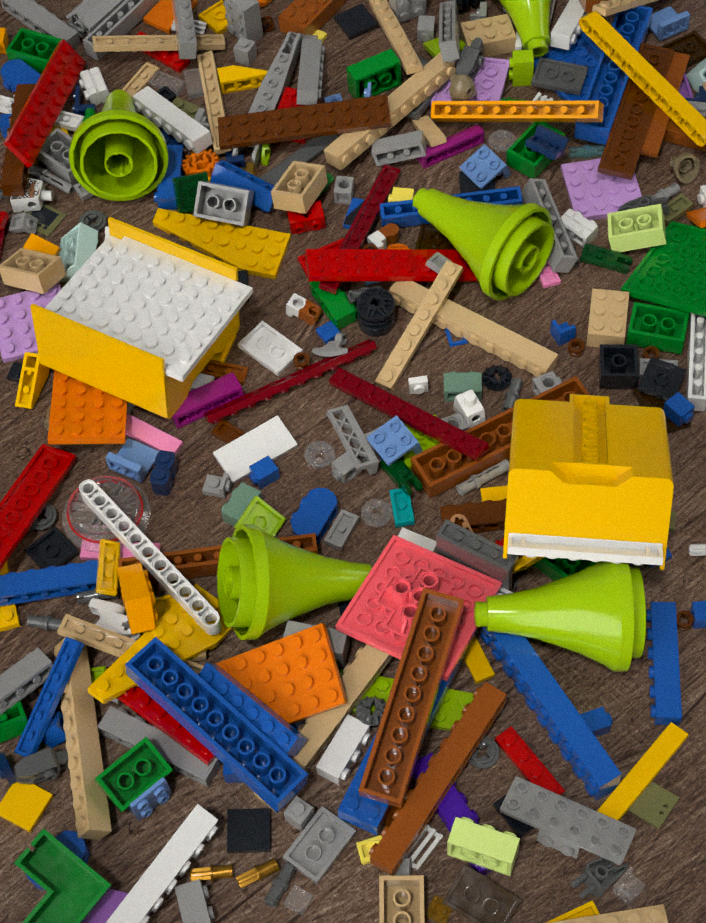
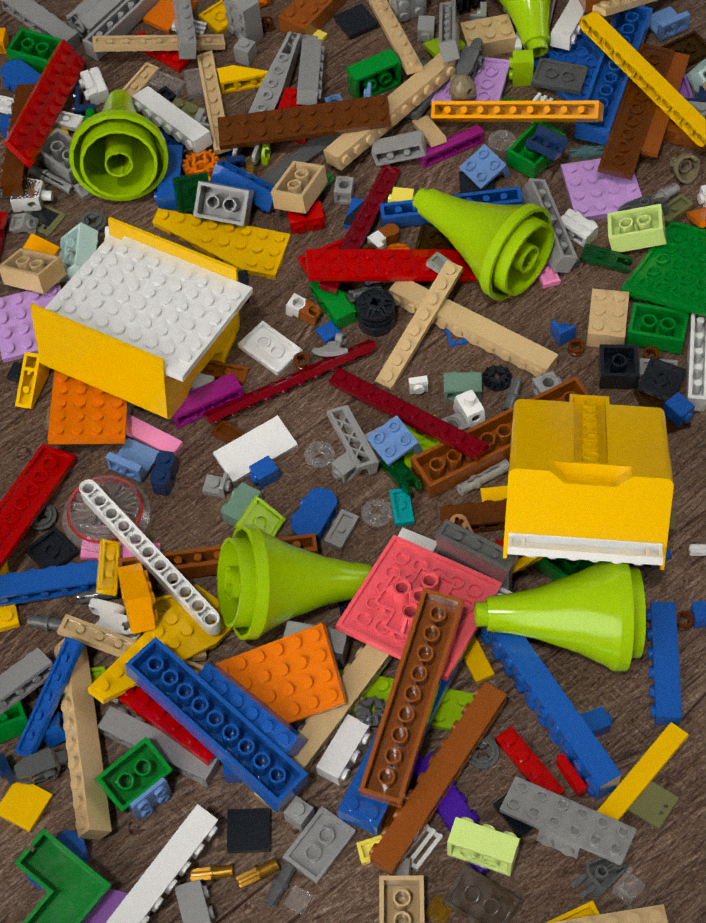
none -> red tile [555,753,588,798]

